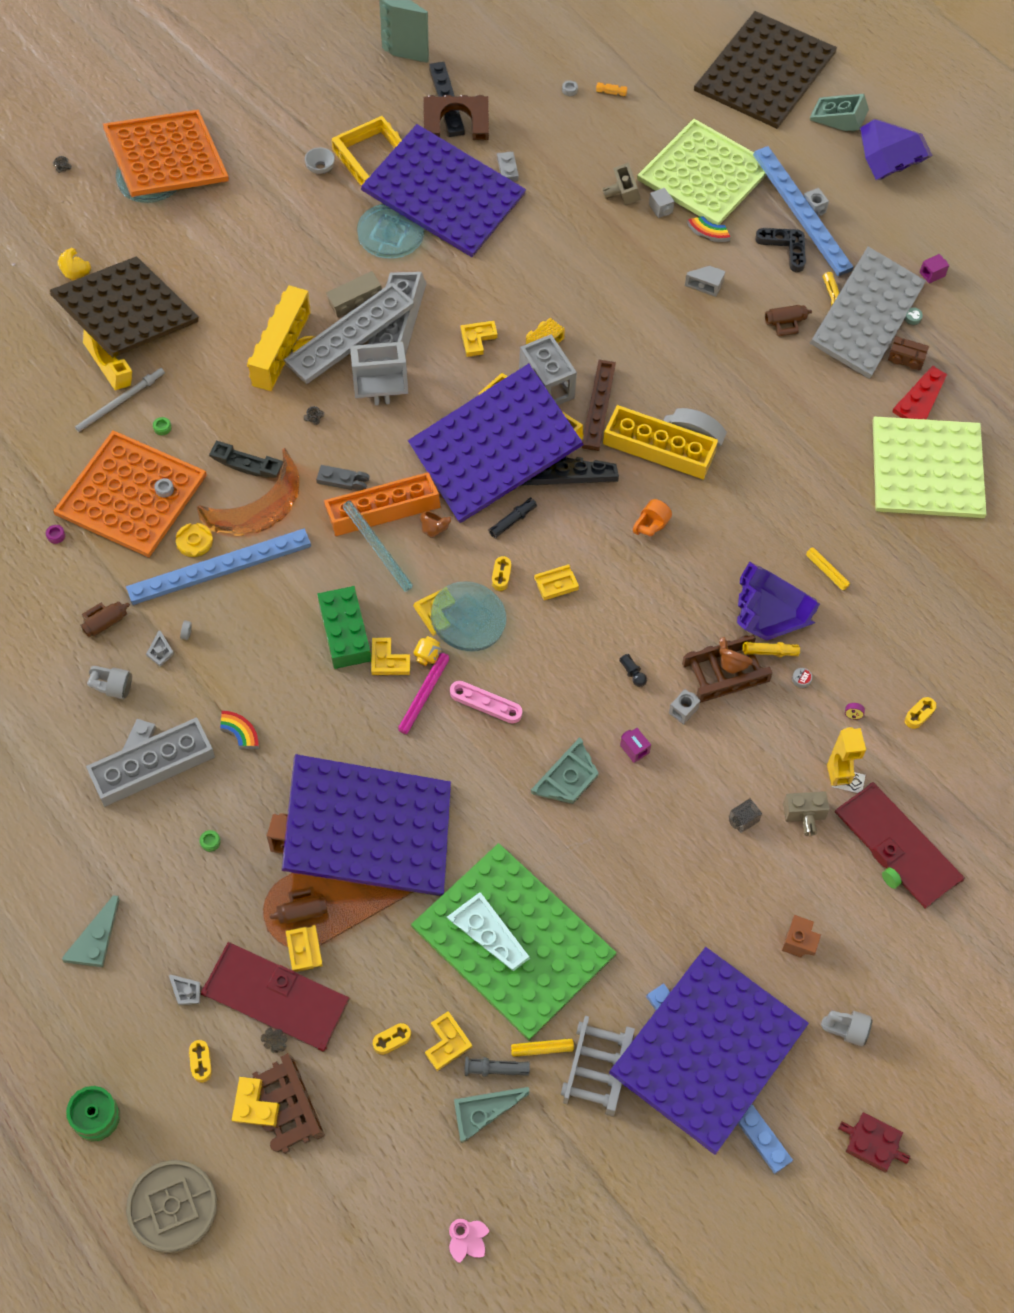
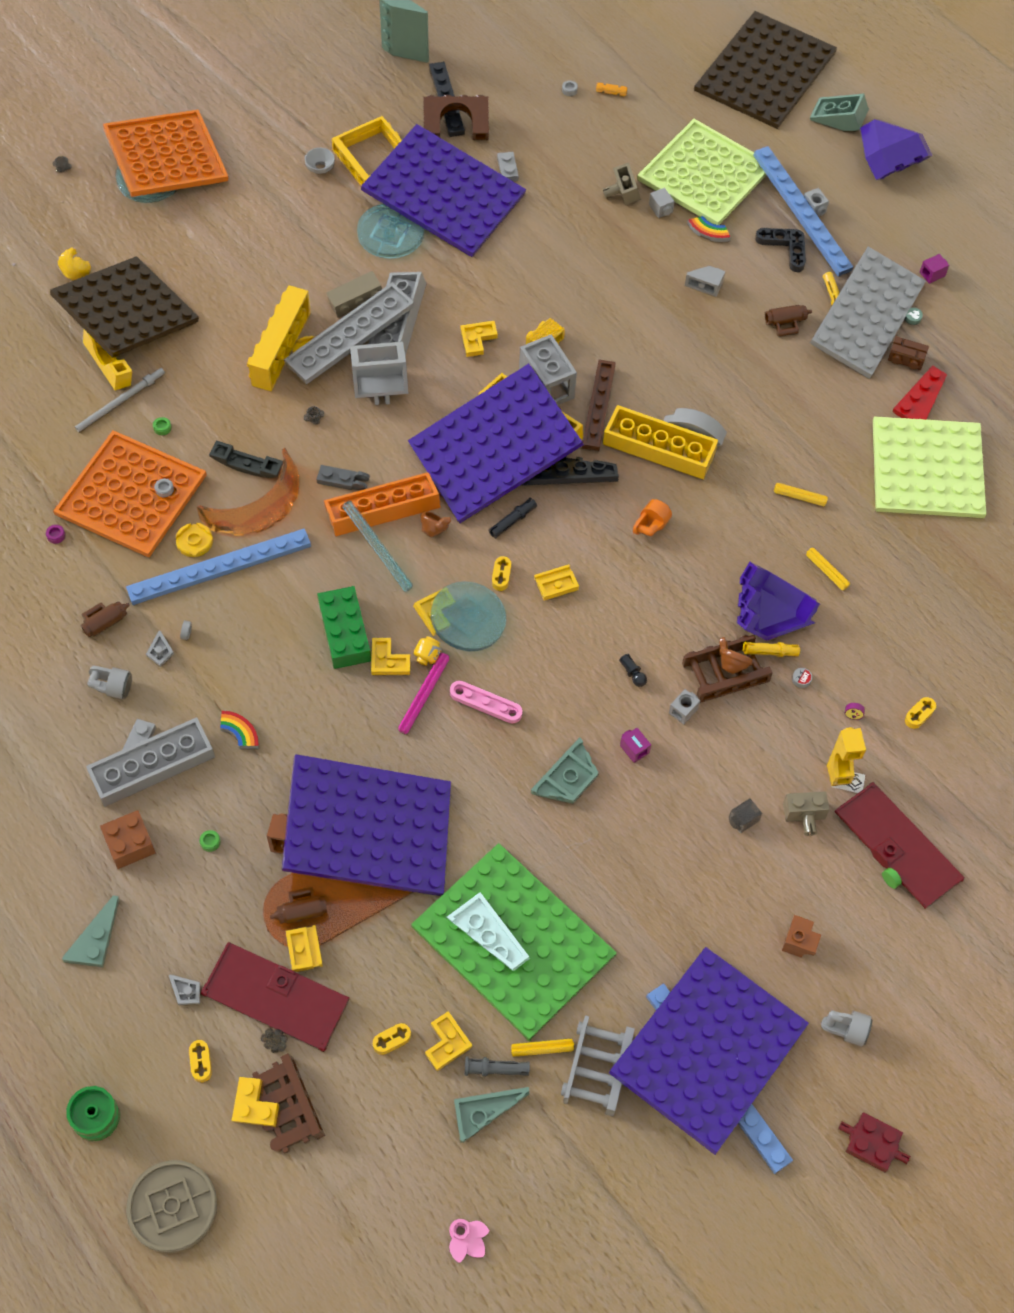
none -> dark orange brick [100,810,156,869]
none -> yellow axle [774,483,828,506]

